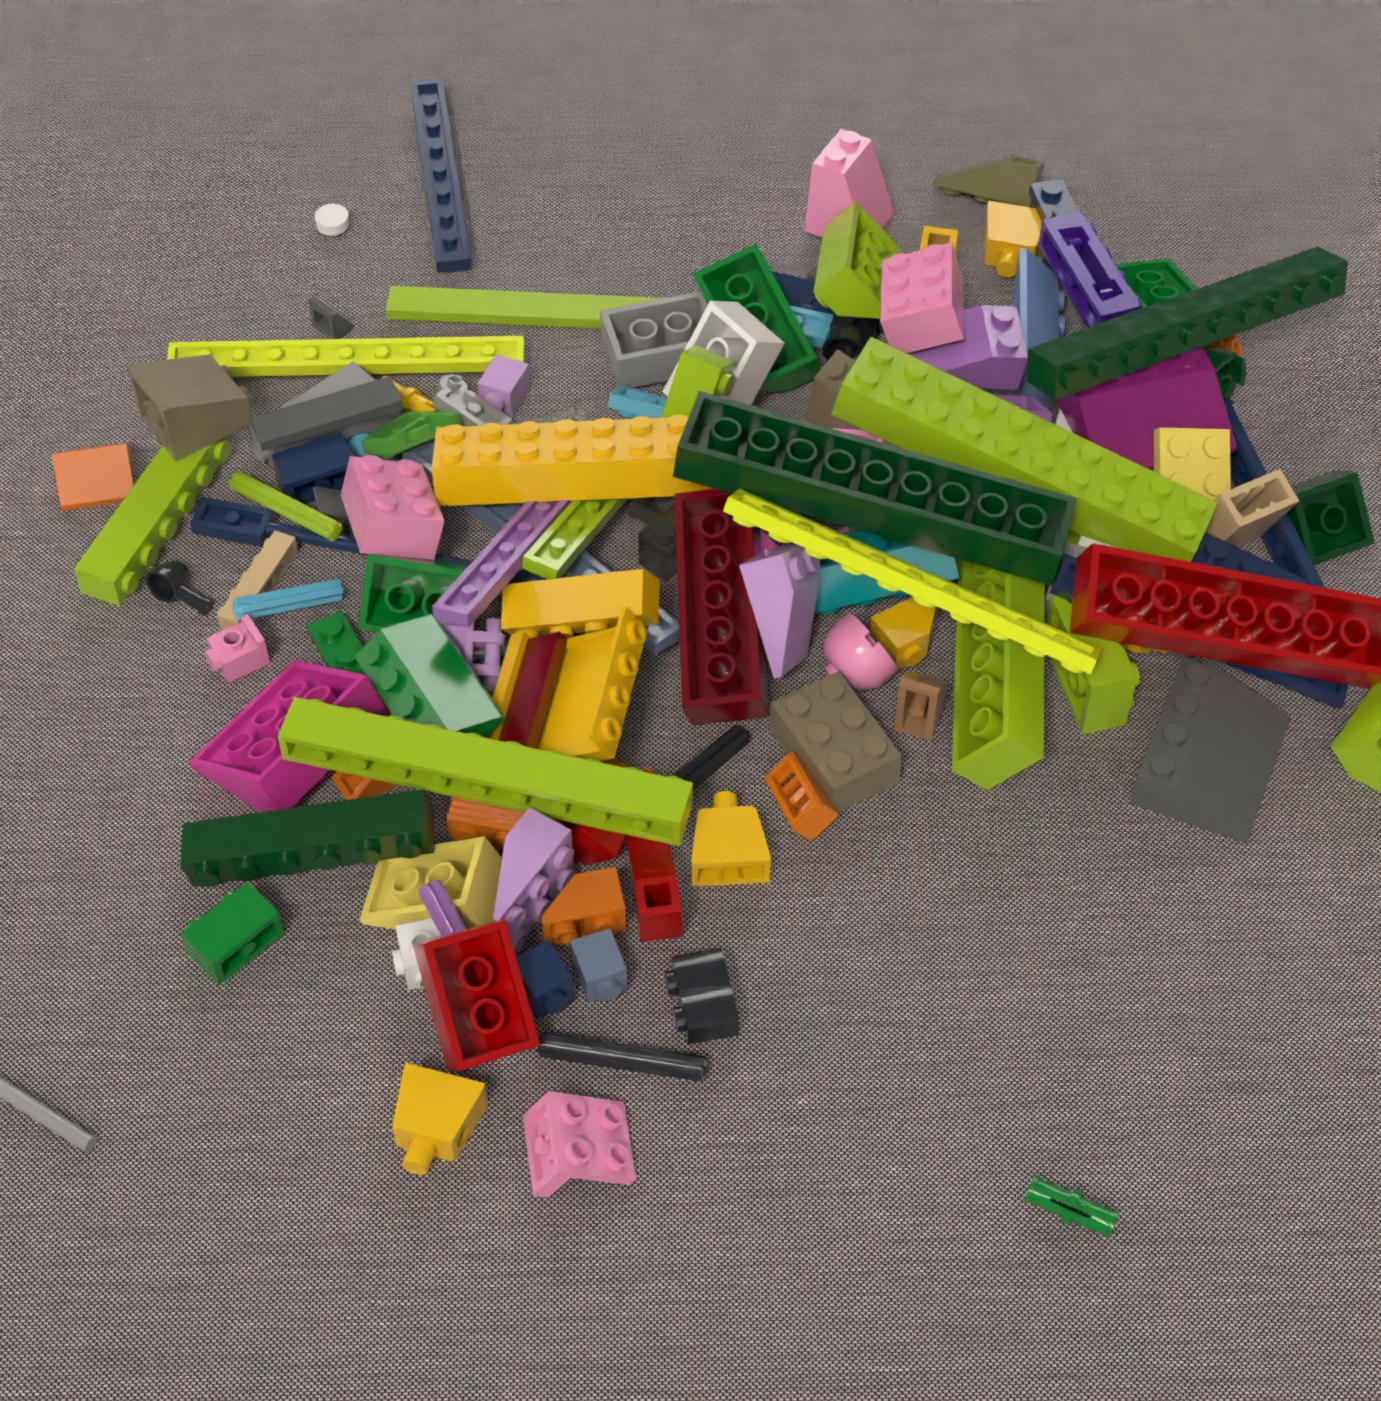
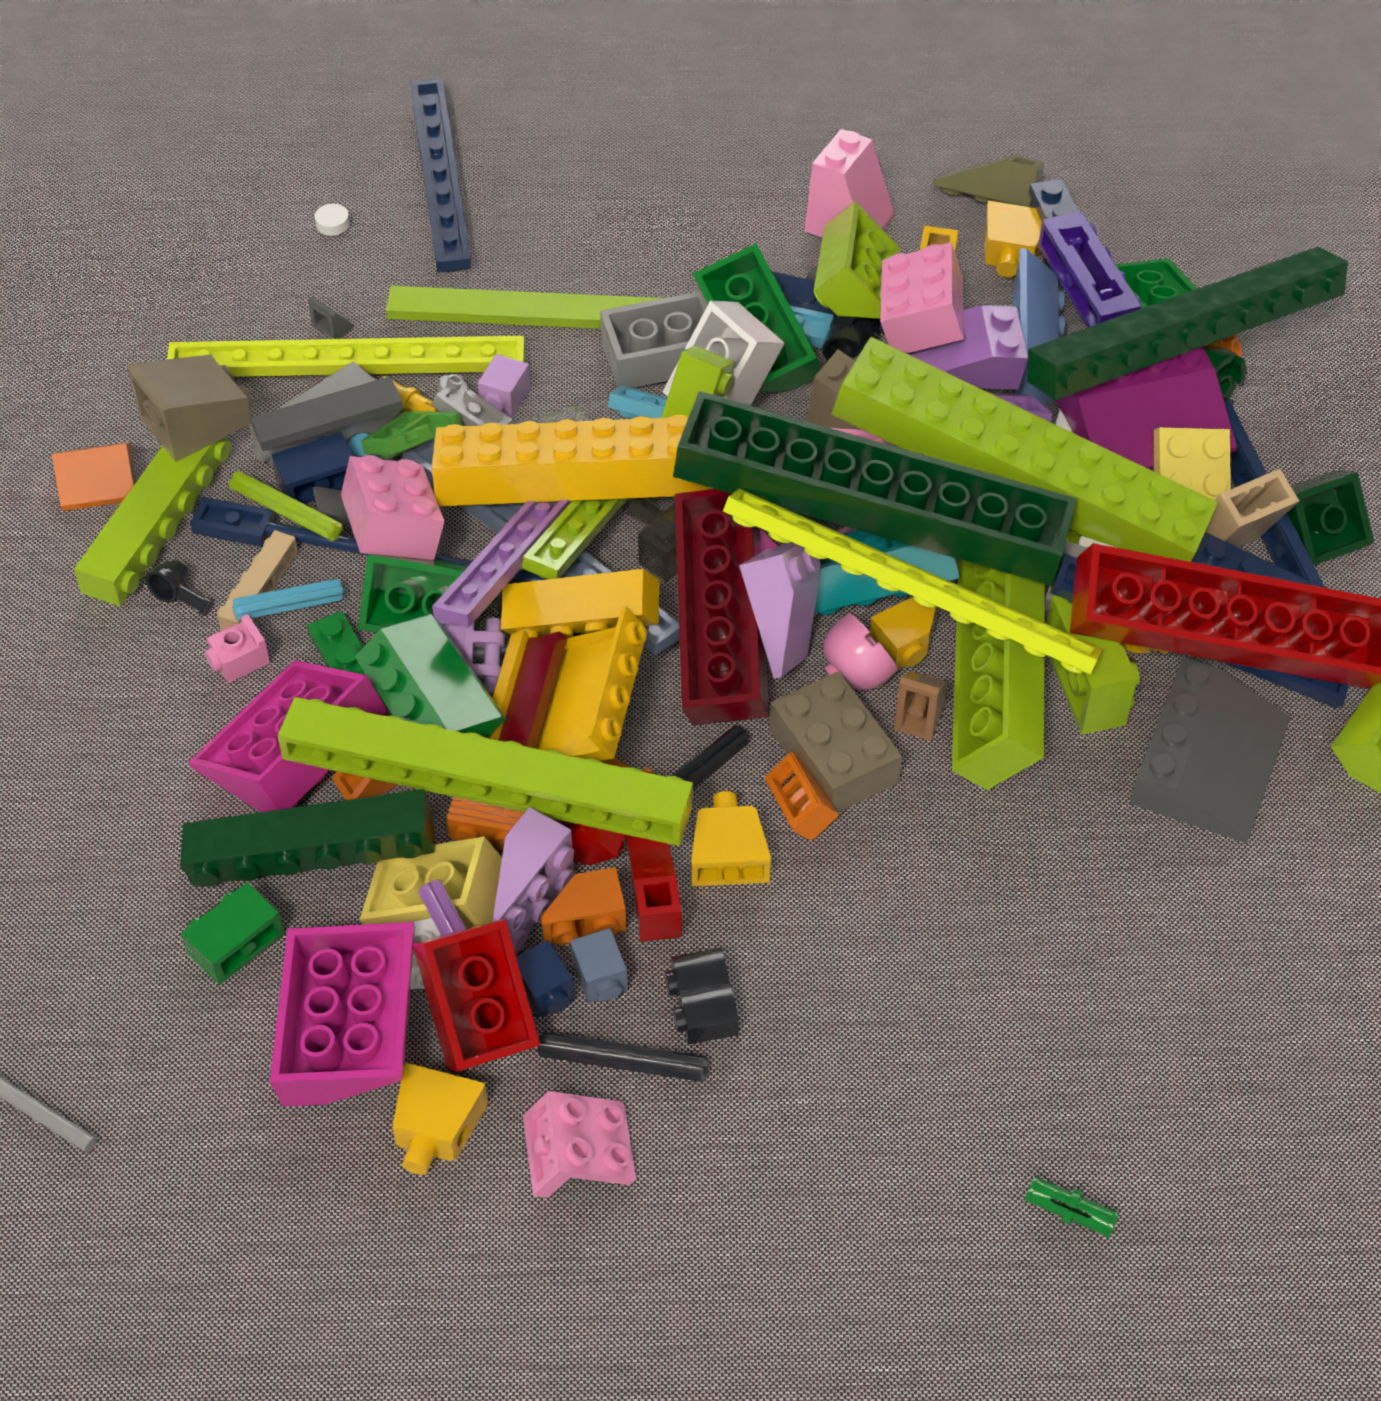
none -> dark pink slope [270,922,415,1107]

